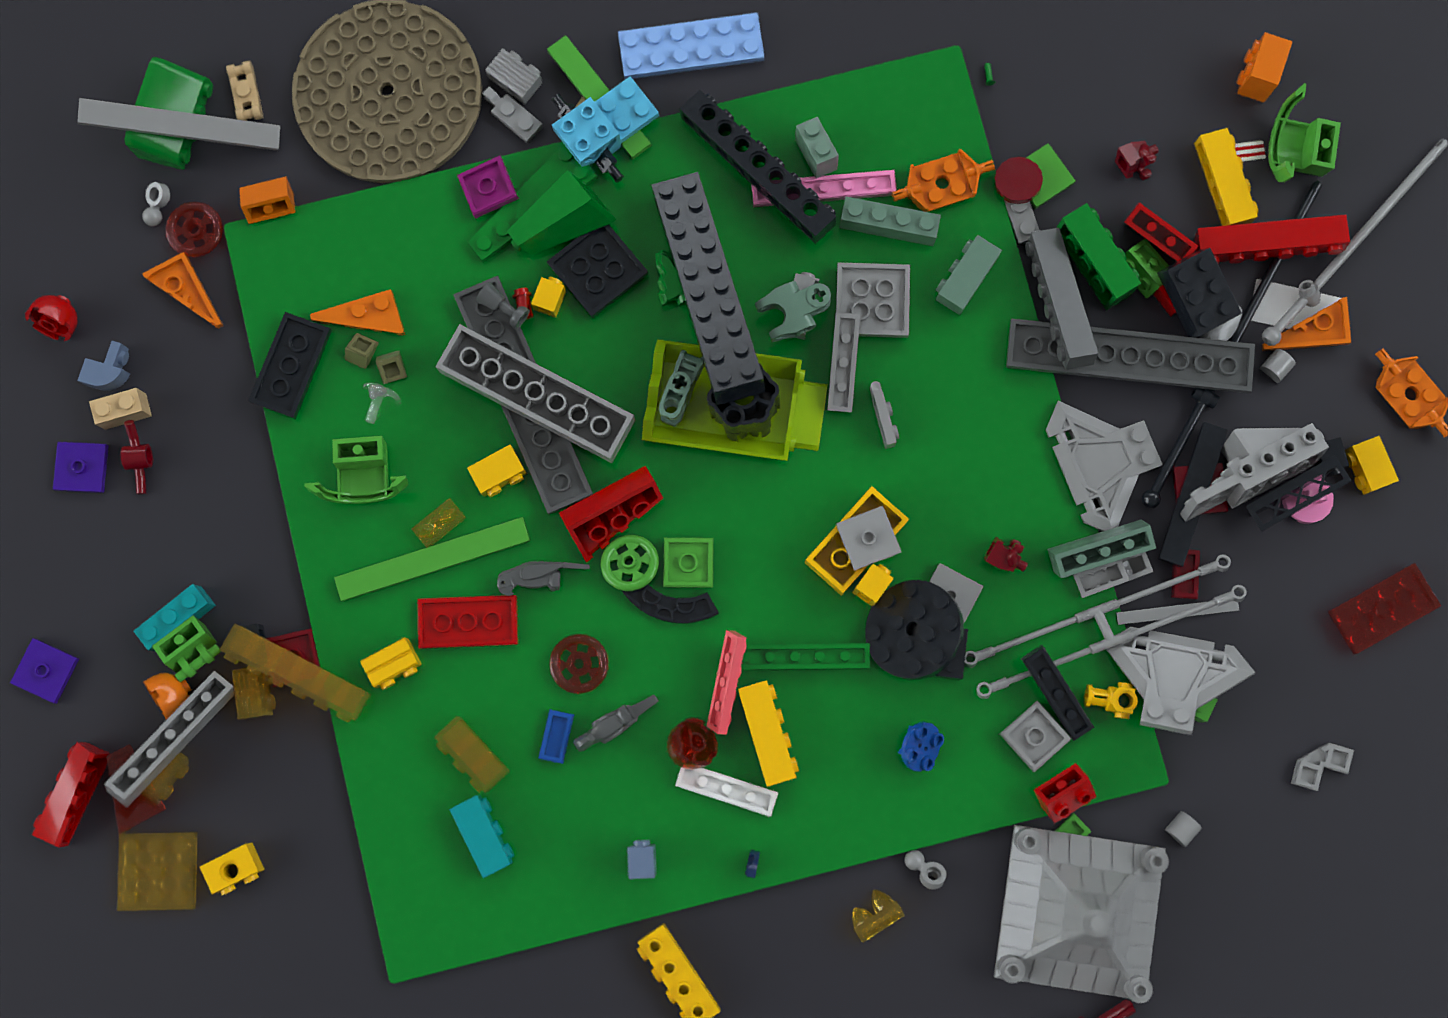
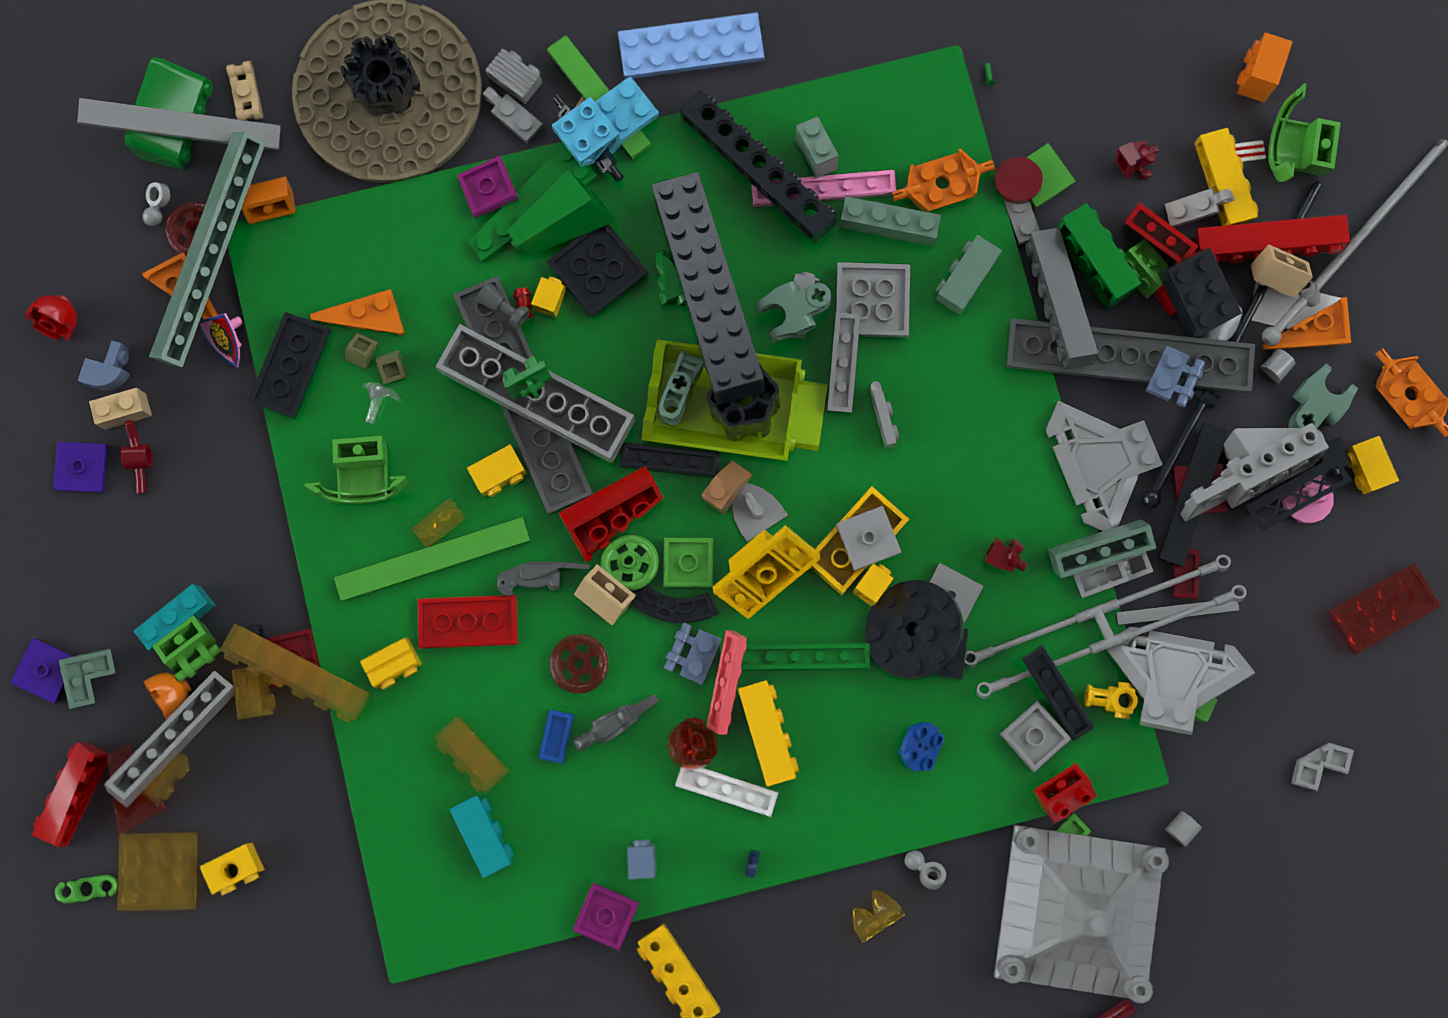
none -> bright green piece [55,875,118,904]
none -> sand green plate [59,648,116,709]
none -> sand green brick [149,131,266,367]
none -> shield [198,313,243,368]
none -> black piece [340,35,419,116]
none -> green hips [503,356,552,400]
none -> magenta plate [572,882,639,950]
none -> tan brick [574,565,636,625]
none -> black tile [620,442,719,478]
none -> sand blue plate [664,622,722,685]
none -> medium nougat slope [701,461,752,514]
none -> yellow brick [713,526,821,619]
none -> light grey shield [732,483,788,542]
none -> sand blue plate [1145,346,1205,407]
none -> light grey plate [1165,188,1234,228]
none -> tan brick [1251,244,1313,298]
none -> sand green piece [1288,363,1358,429]

